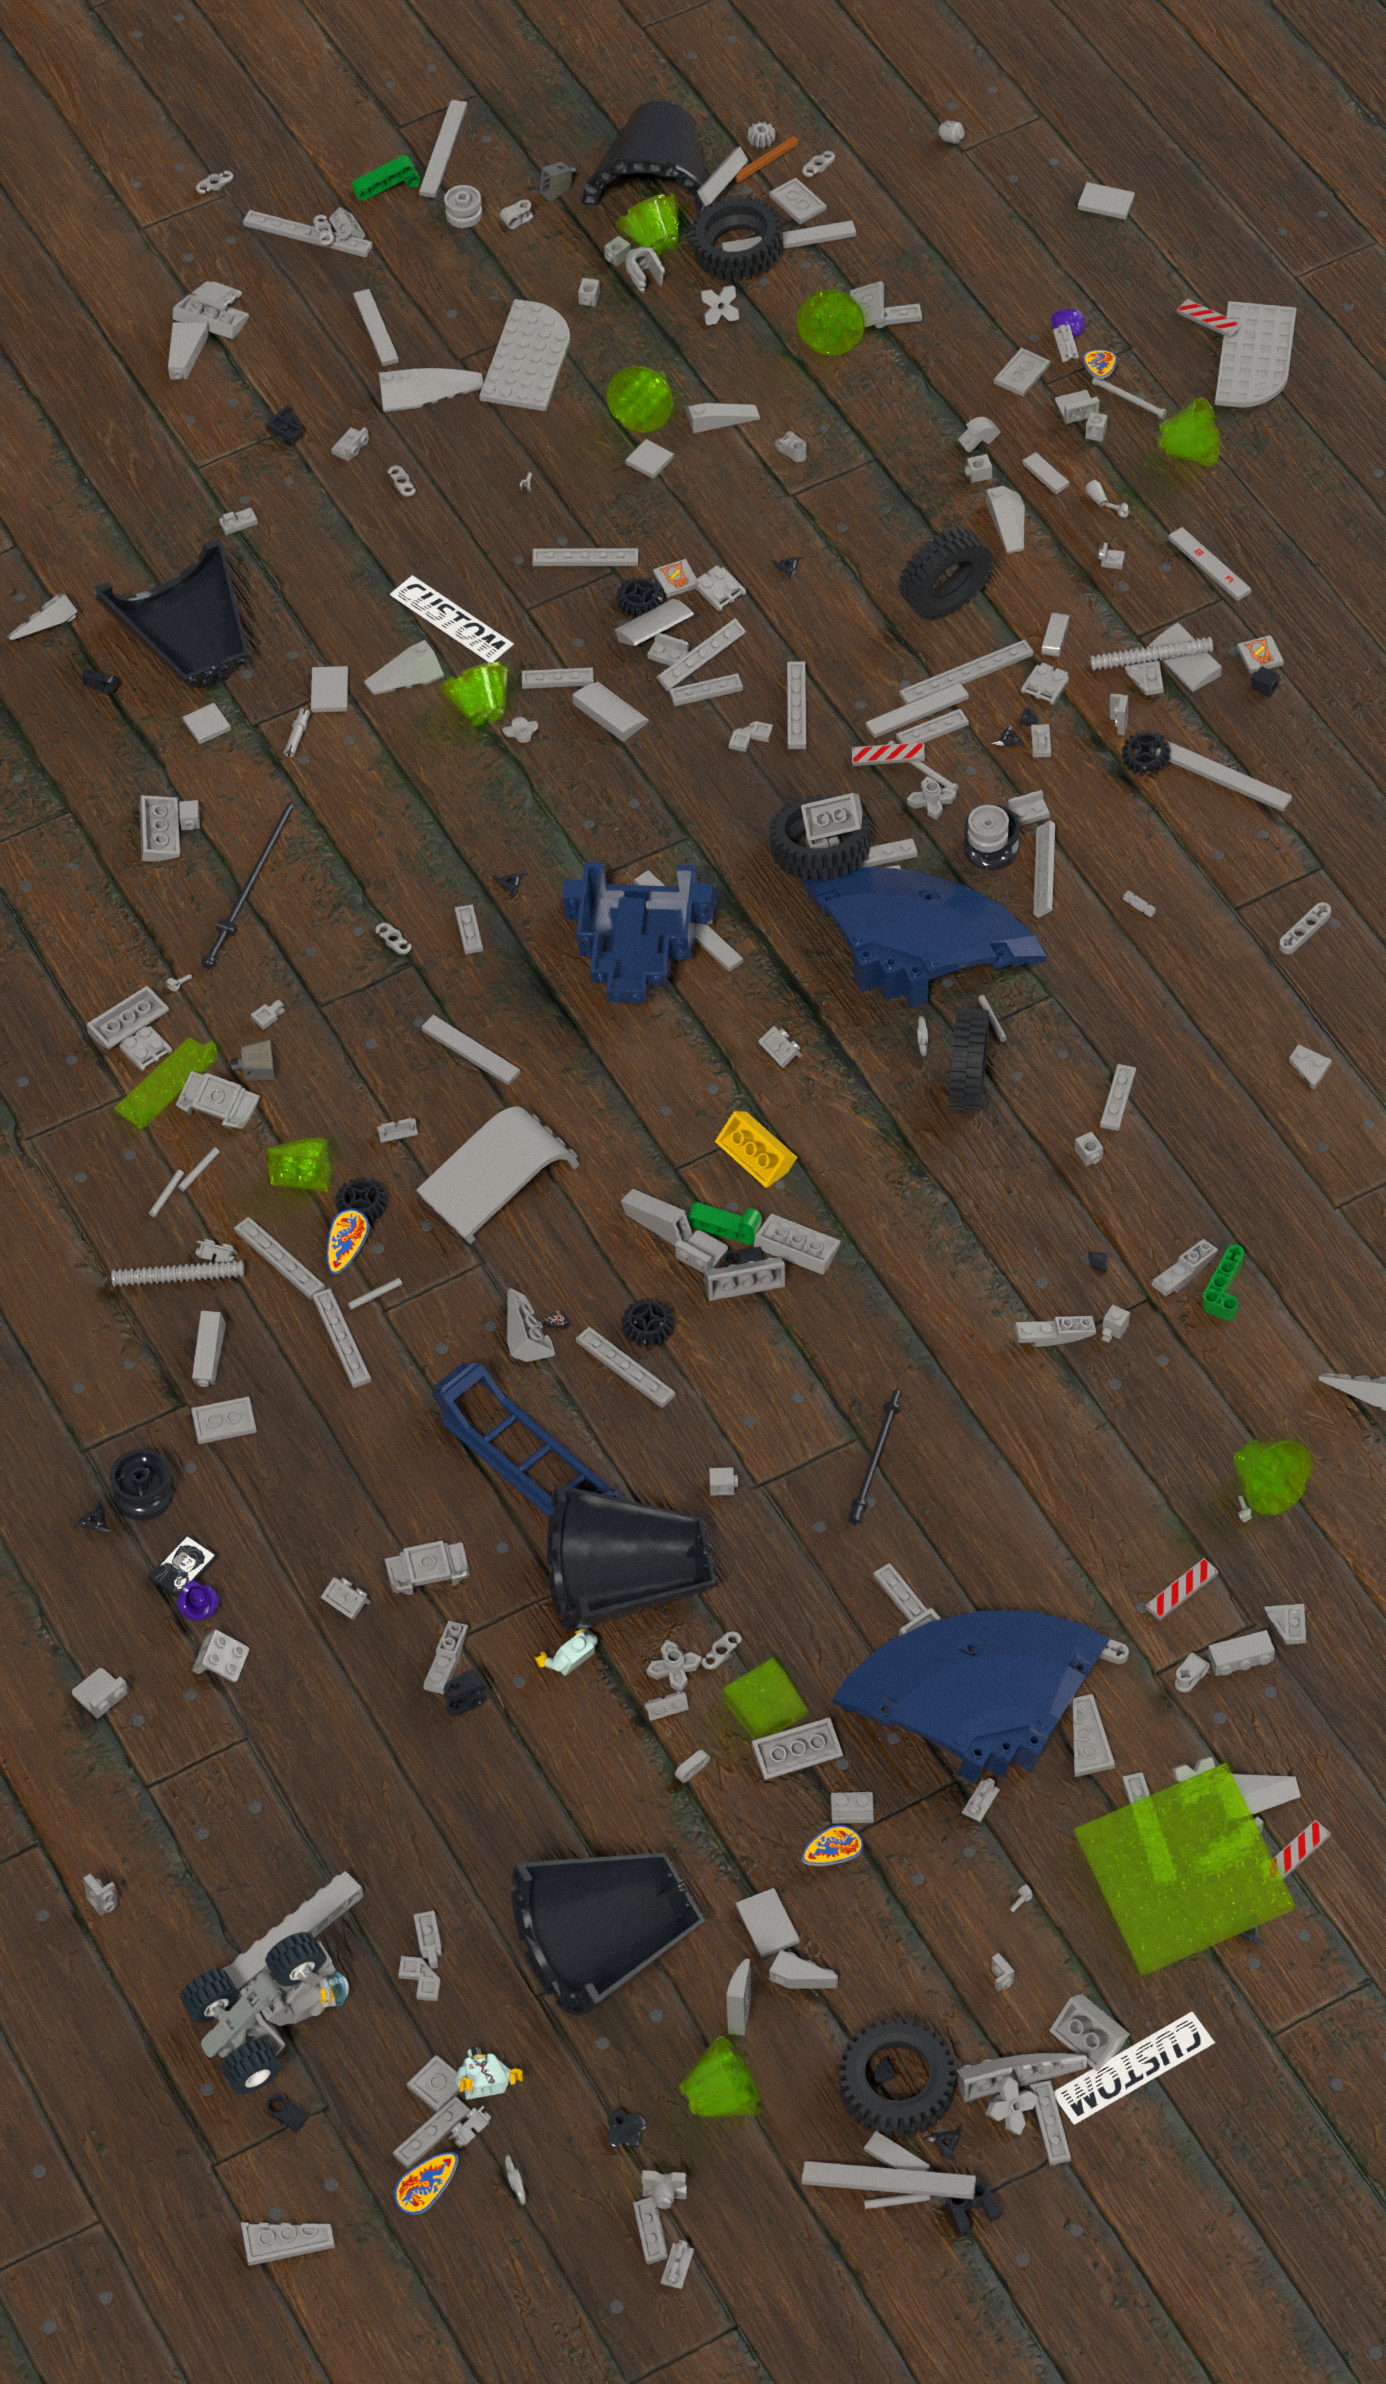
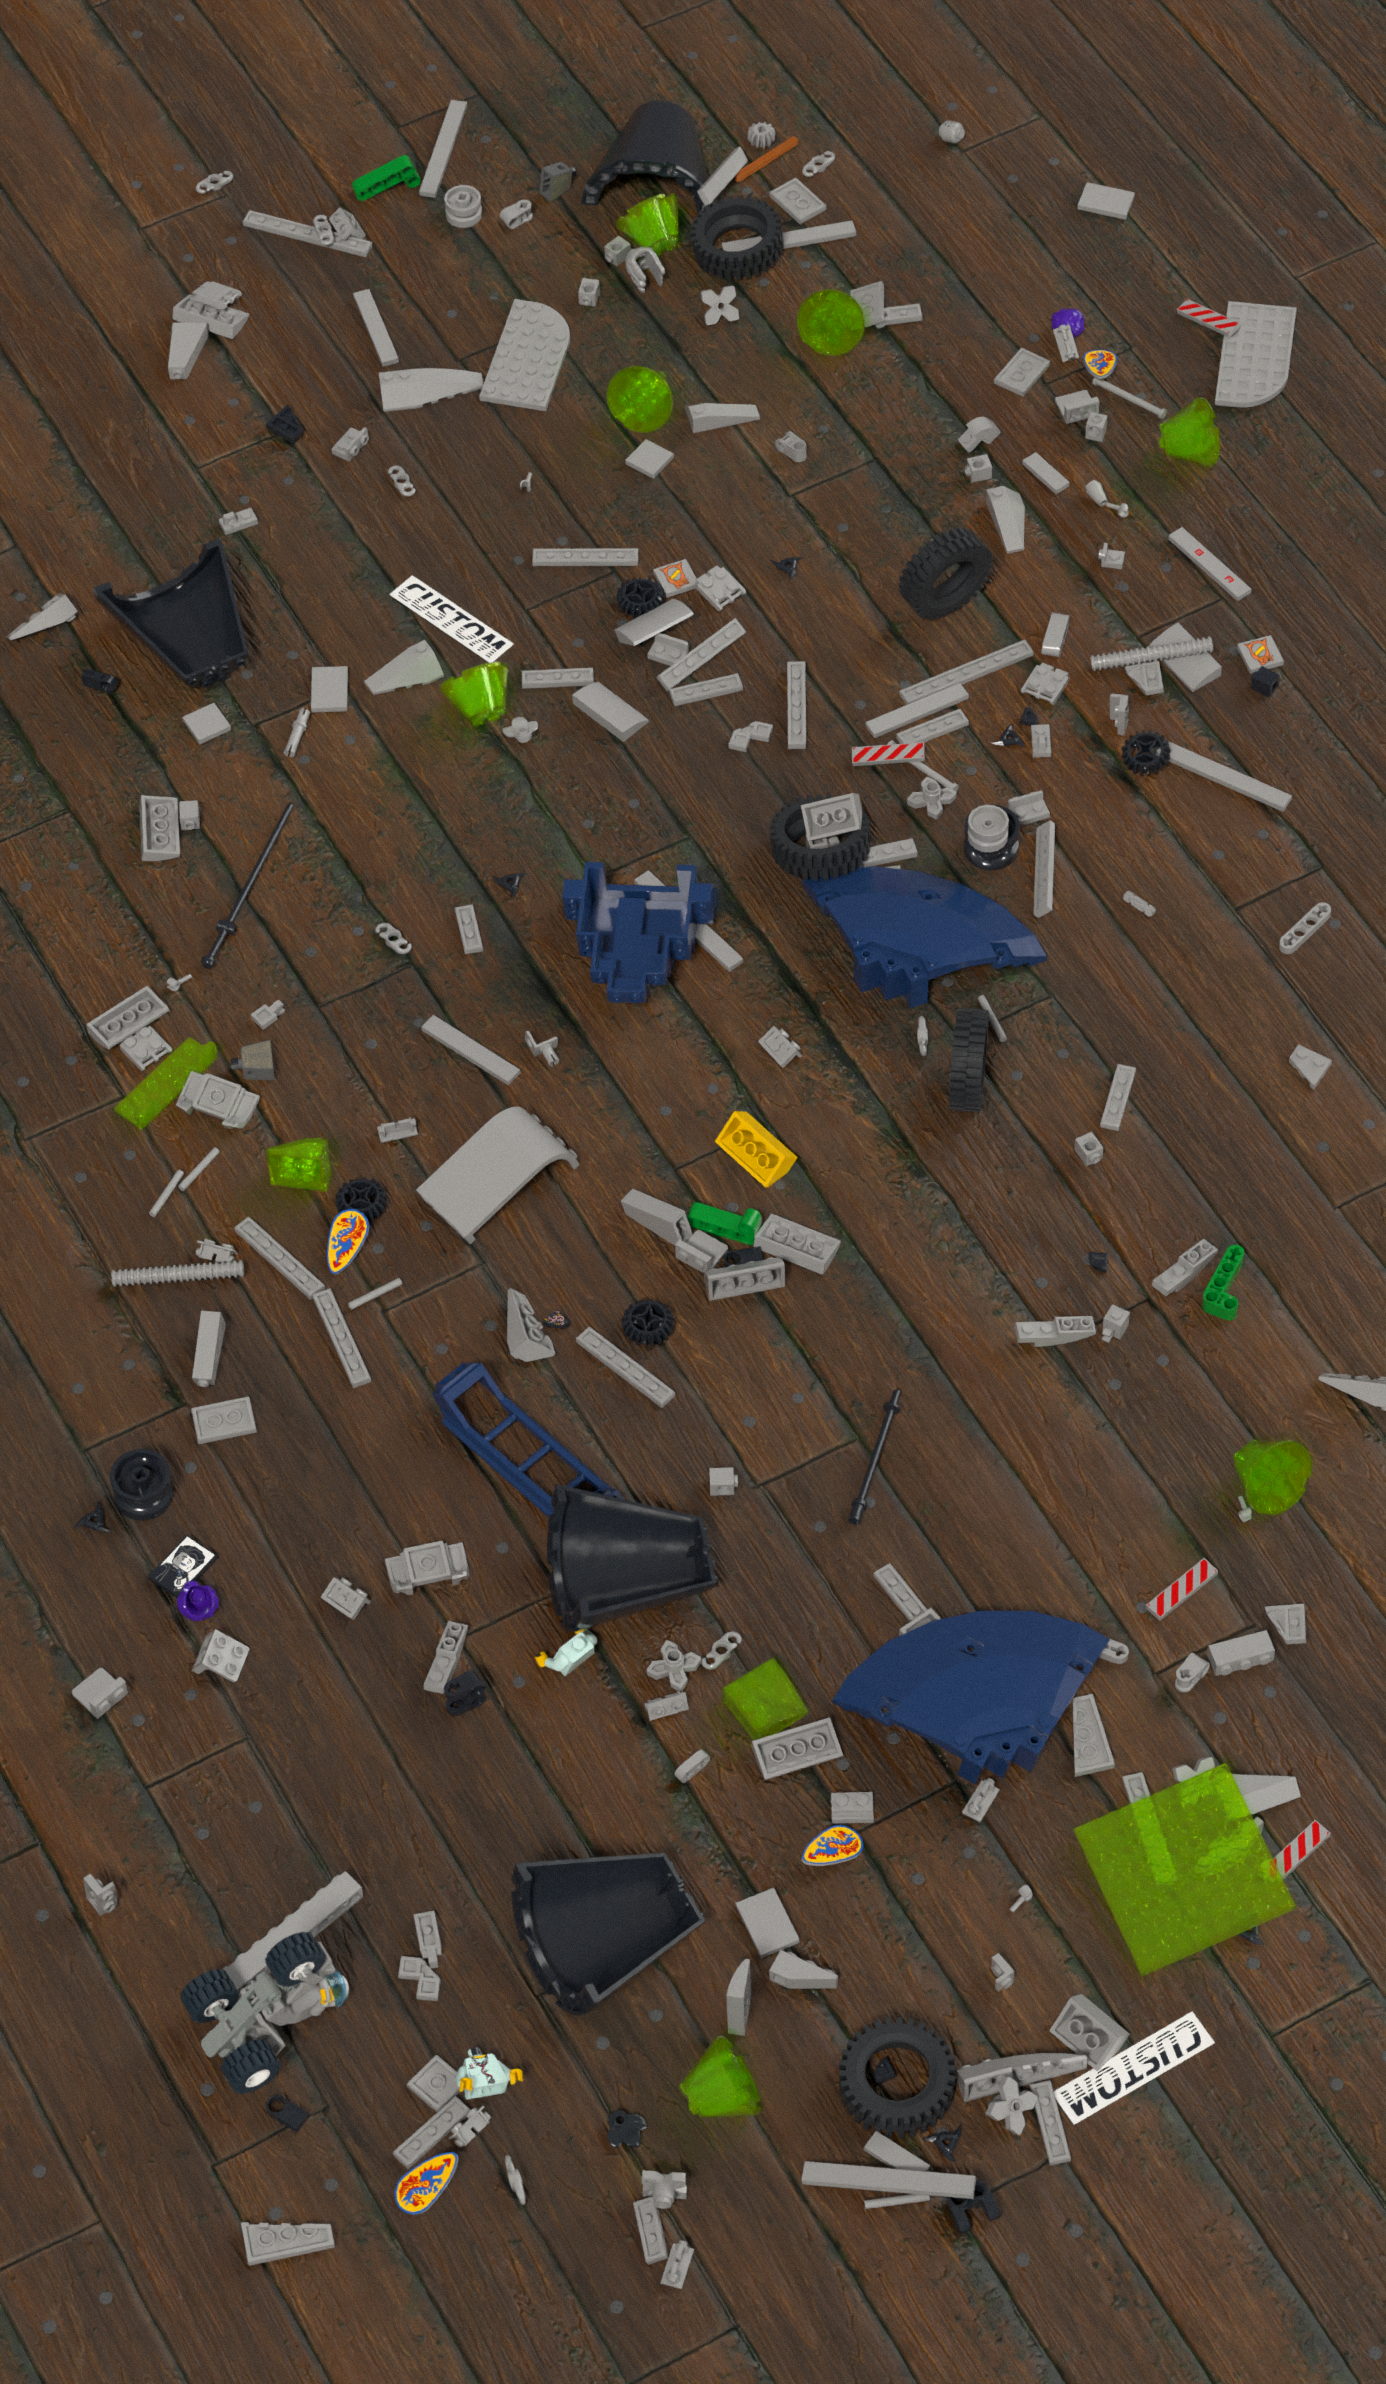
none -> light grey bracket [525,1031,560,1066]

